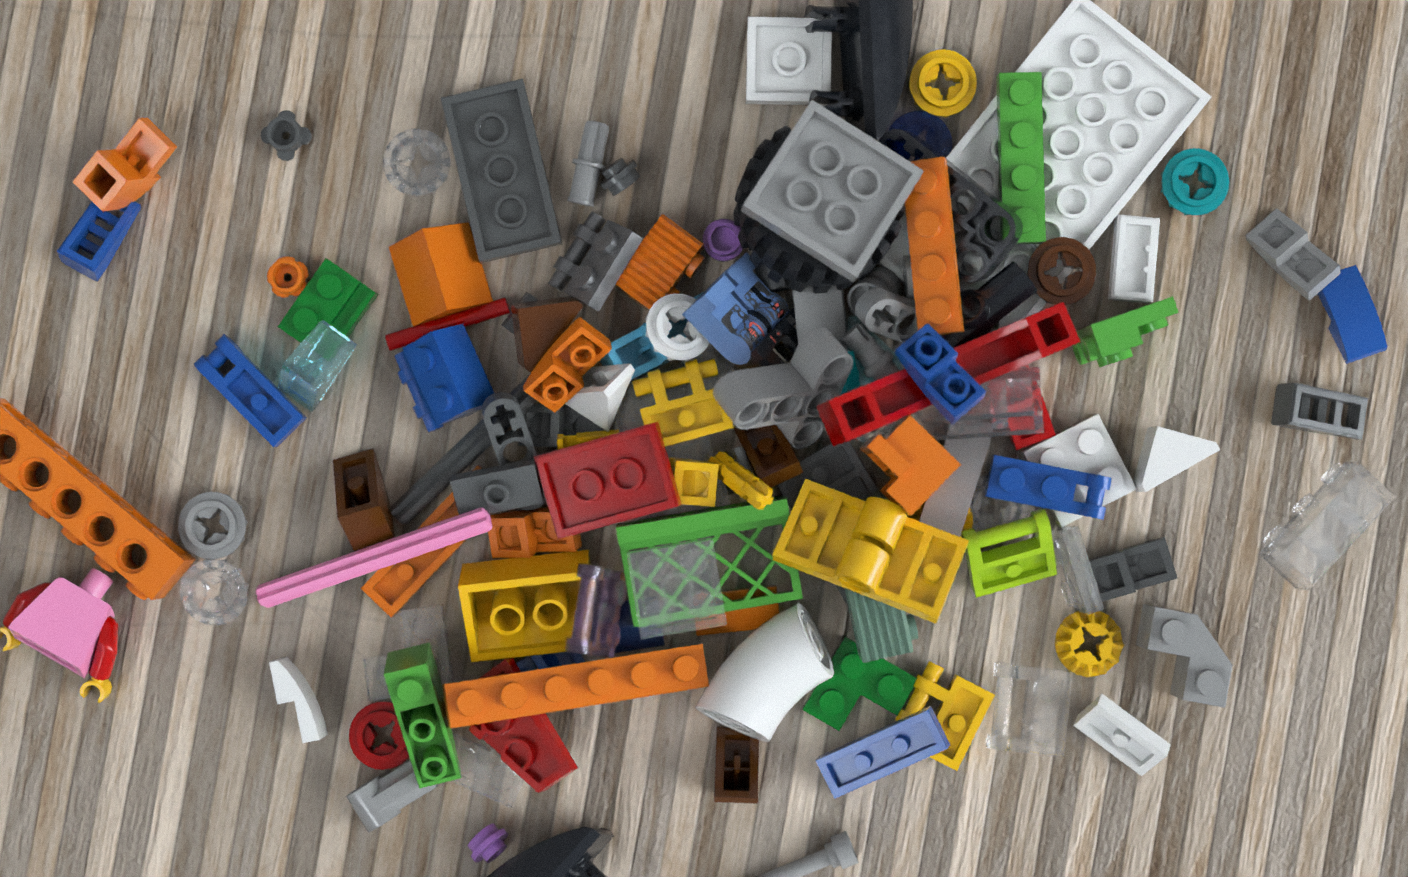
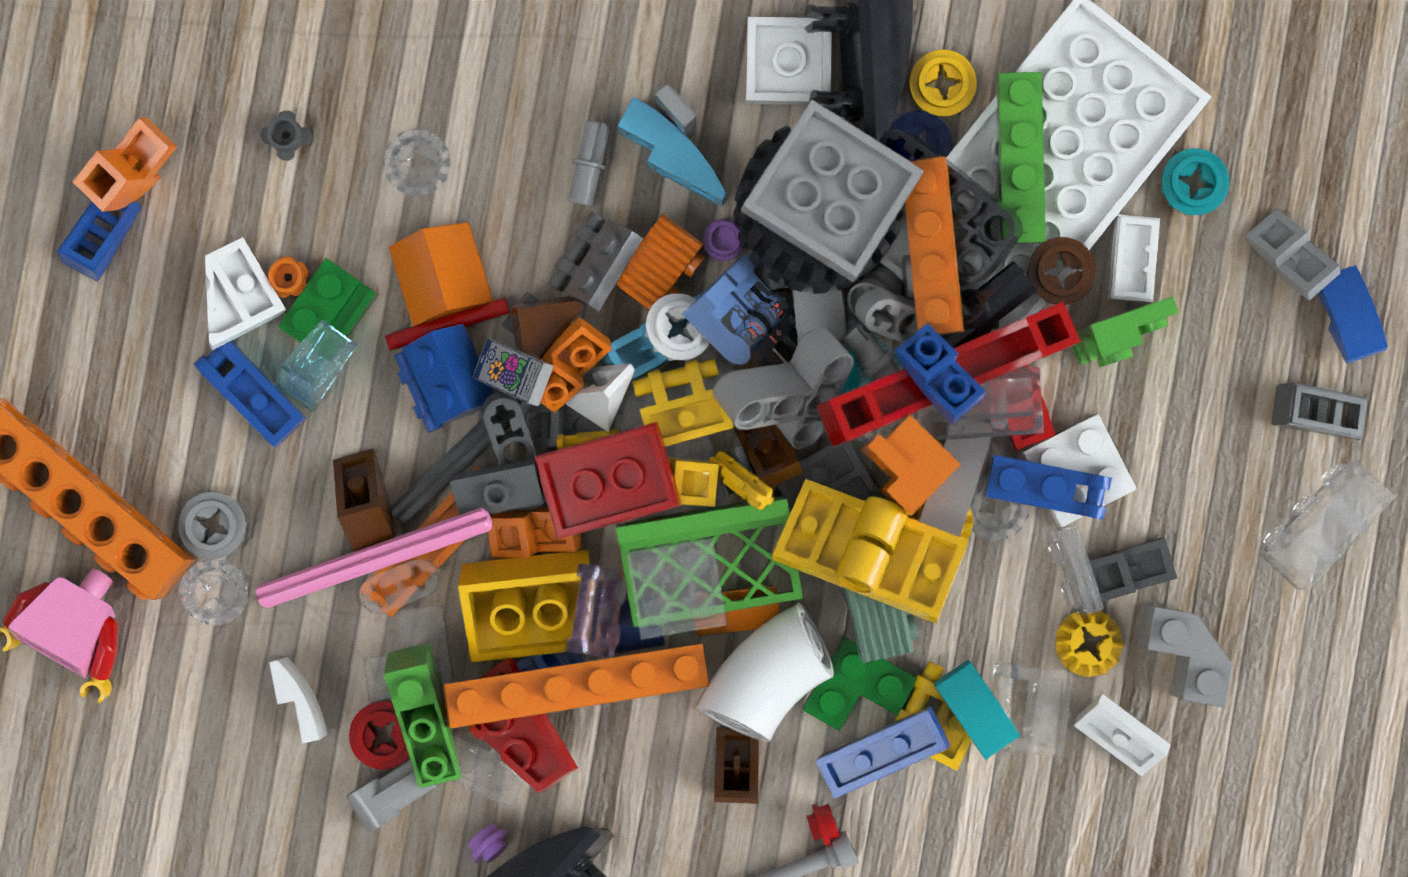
dark grey plate [441,79,563,263] -> none
dark grey plate [600,158,640,196] -> none
lime plate [961,508,1057,598] -> none
white slope [1133,426,1220,492] -> none
none -> white wing [205,237,286,350]
none -> clear beam [359,558,441,614]
none -> tile [472,338,554,407]
none -> medium azure slope [618,96,726,207]
none -> light grey tile [655,84,696,139]
none -> red plate [806,803,840,846]
none -> teal slope [933,659,1021,760]

